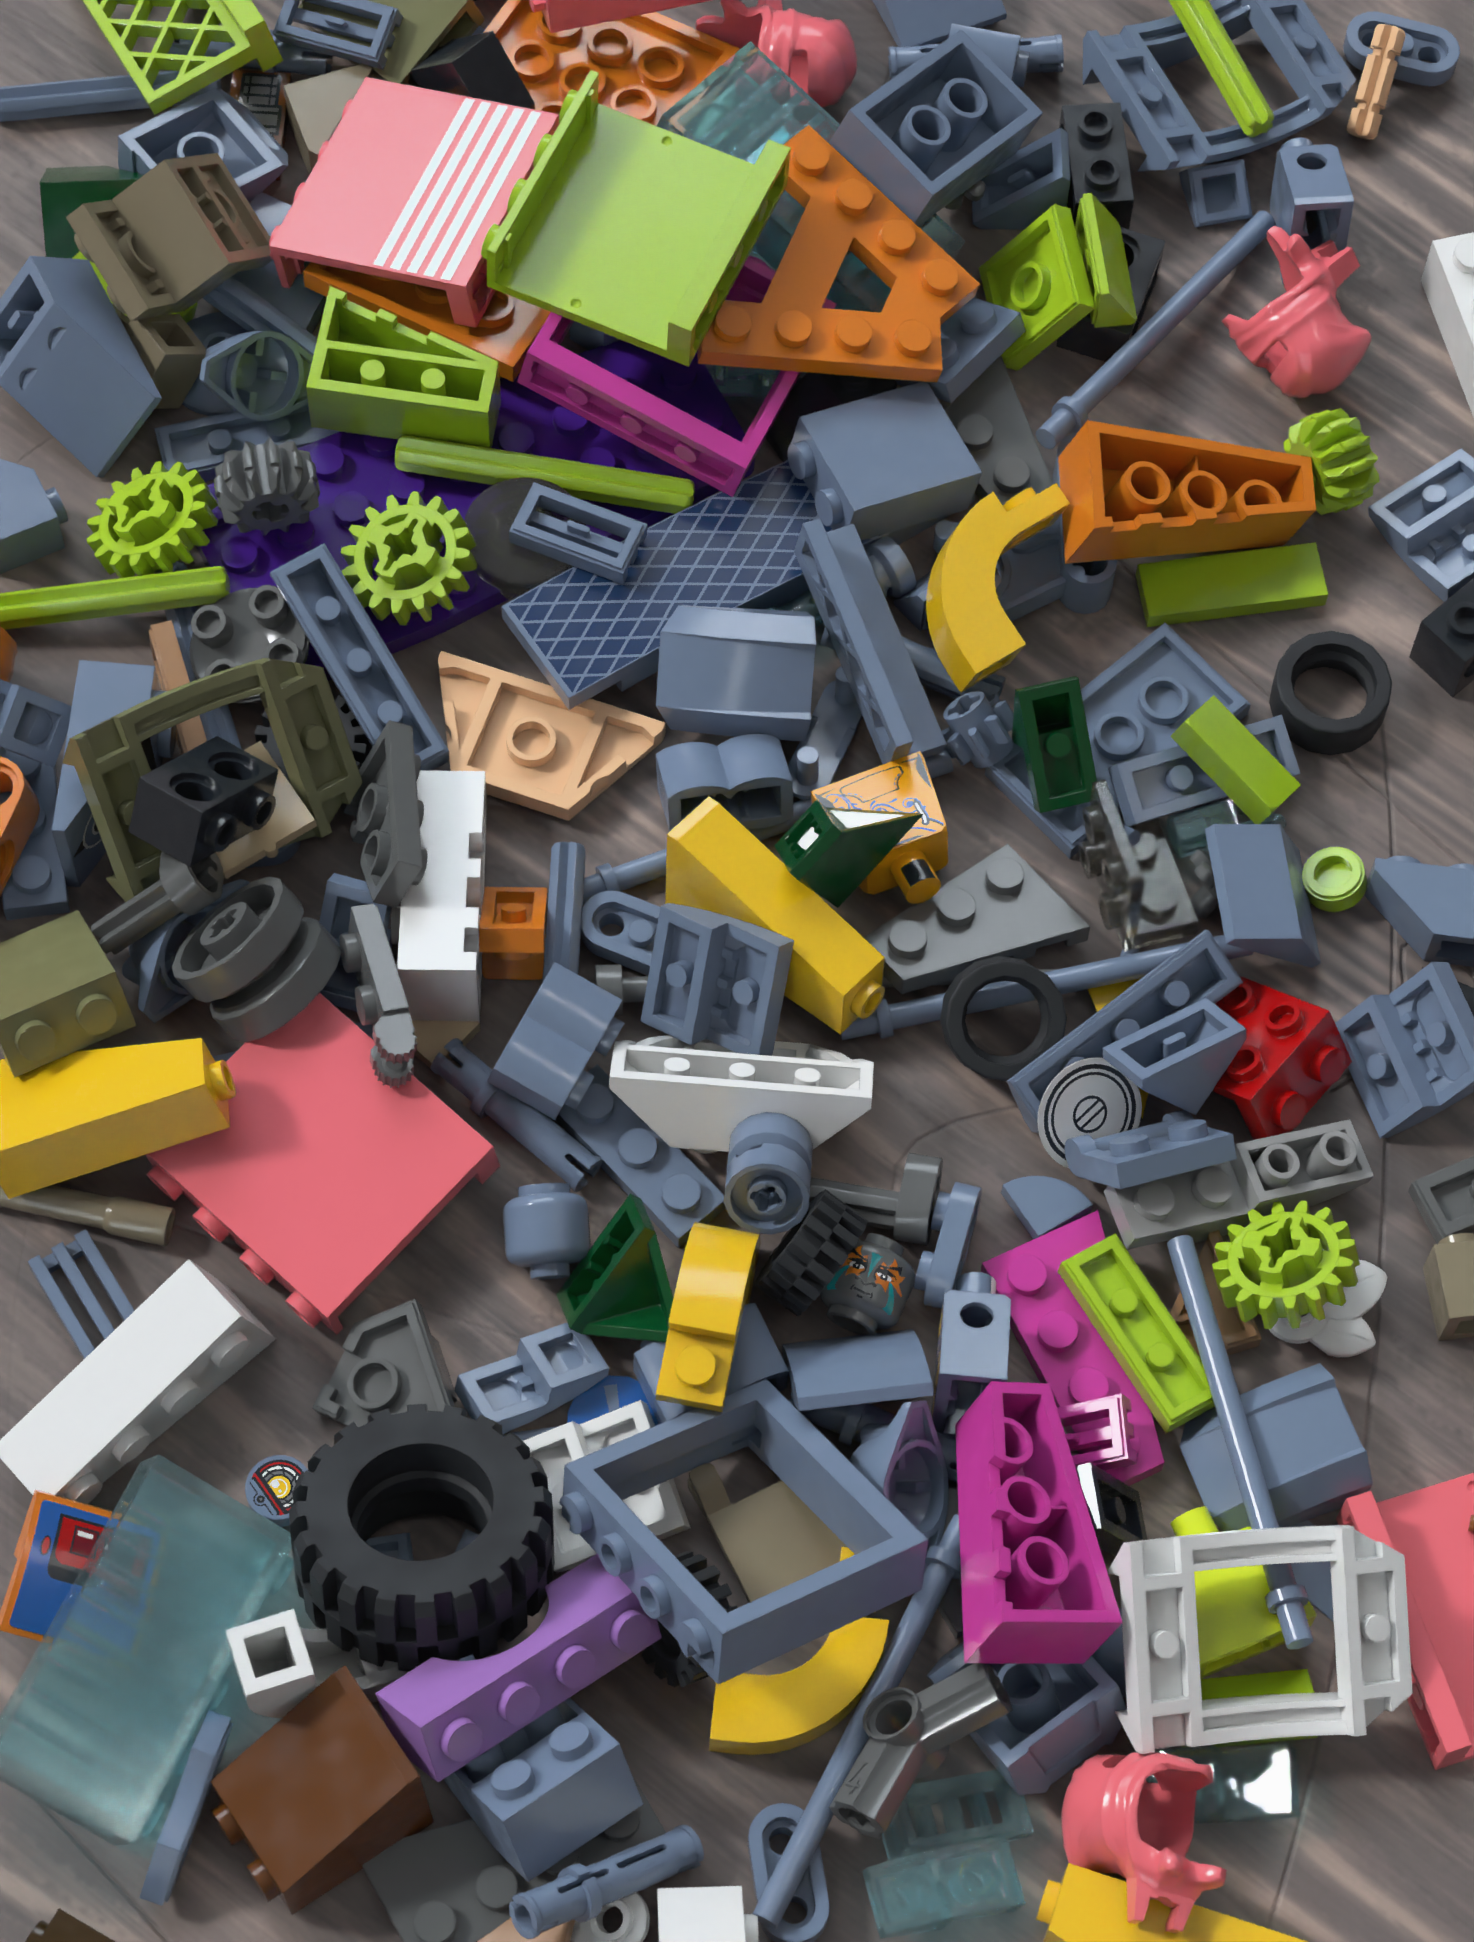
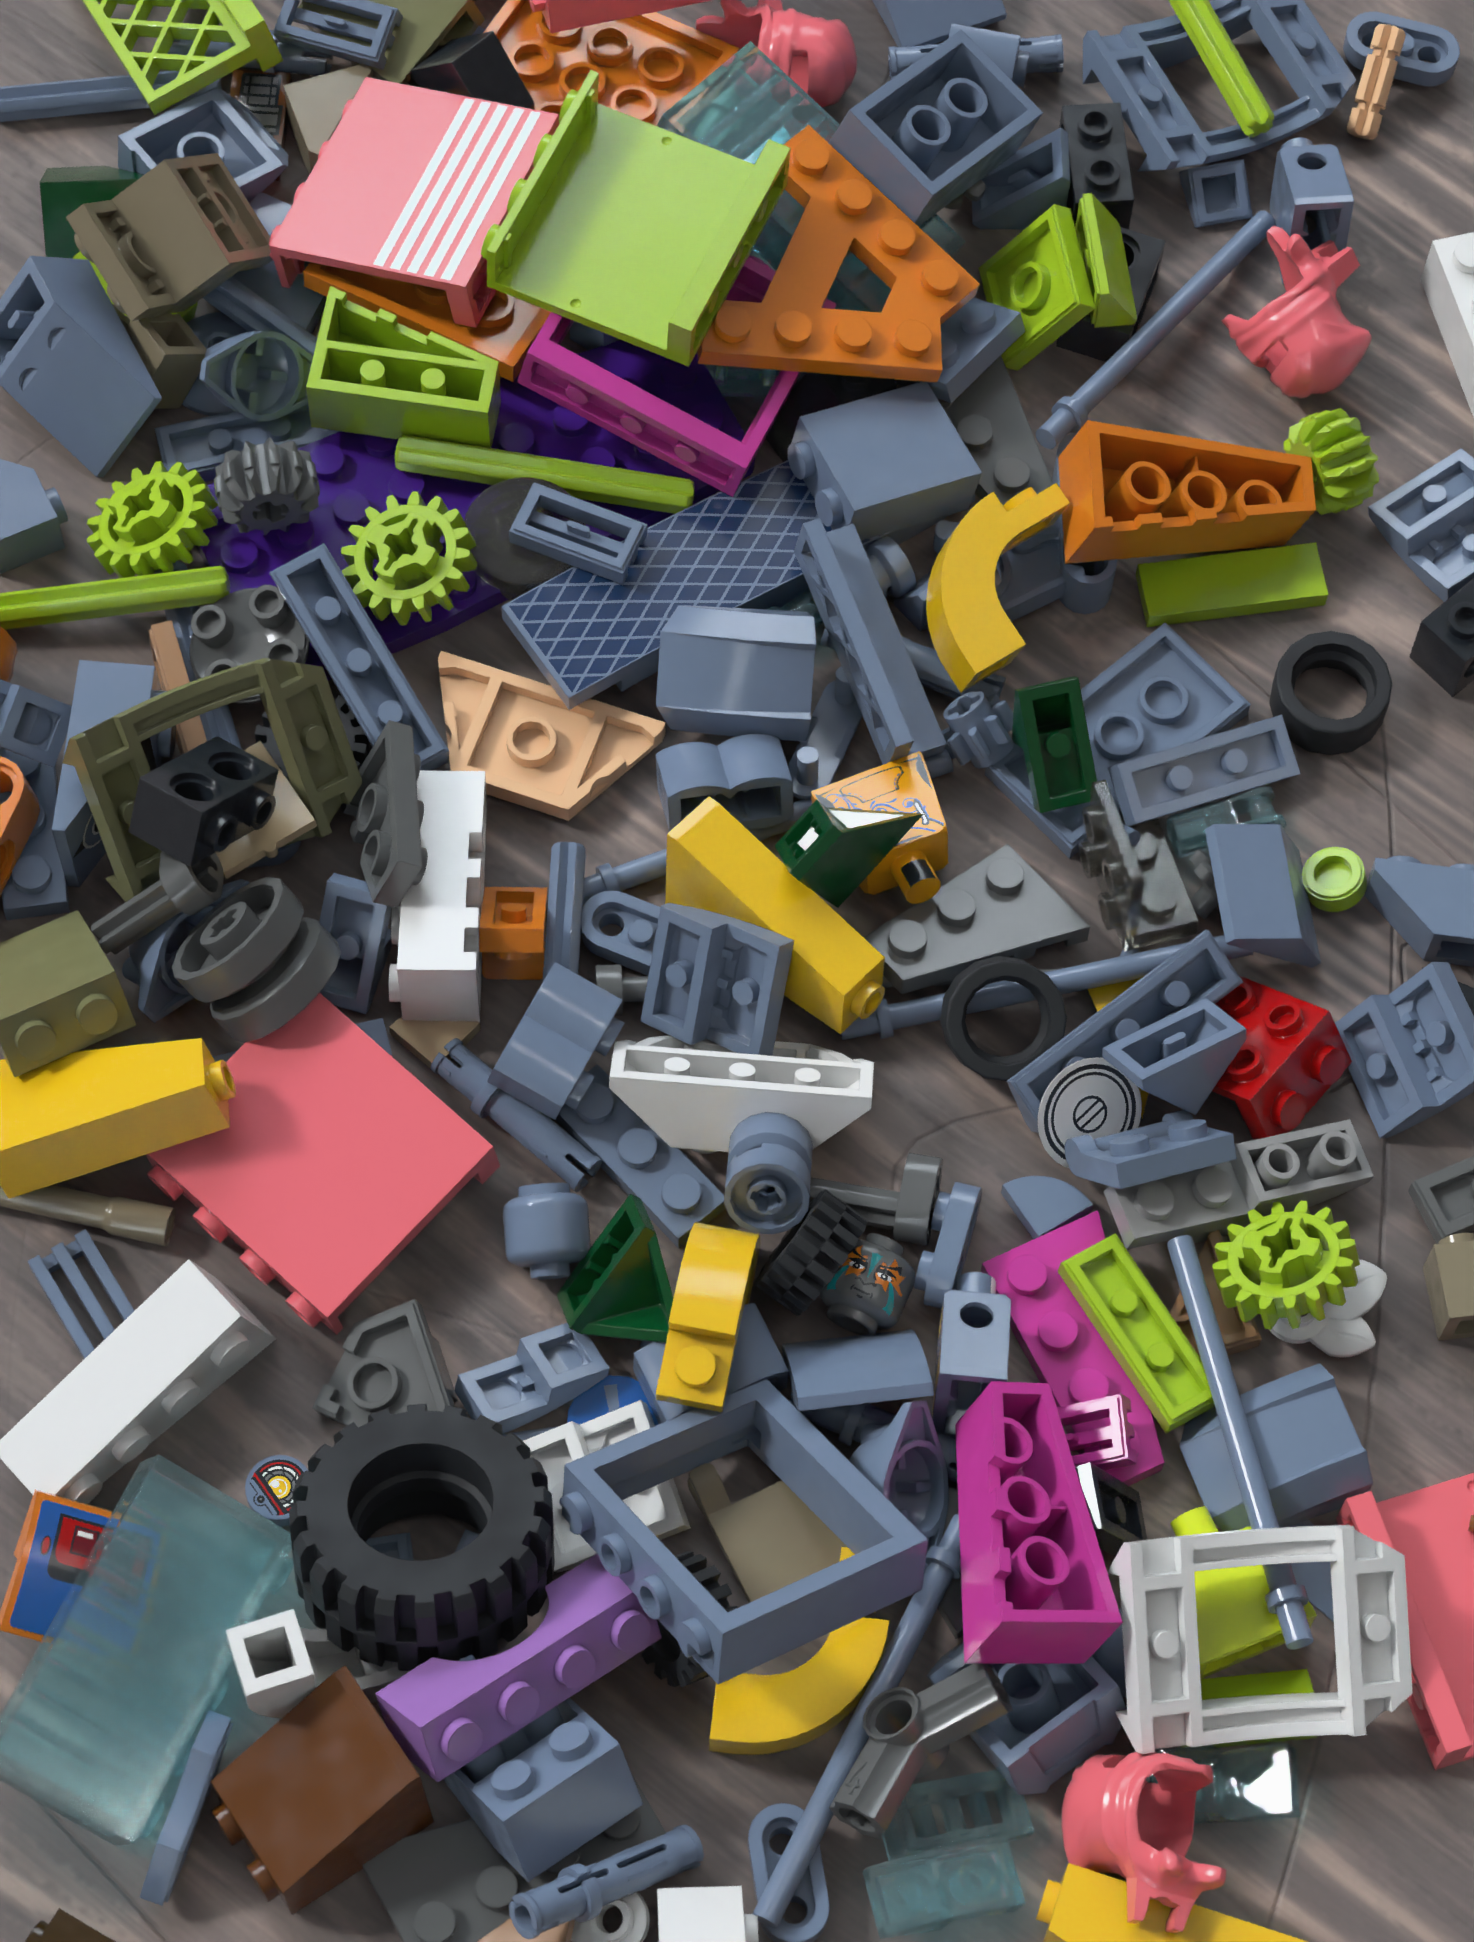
hinge [339,903,417,1088] -> none
lime slope [1170,695,1301,824] -> none

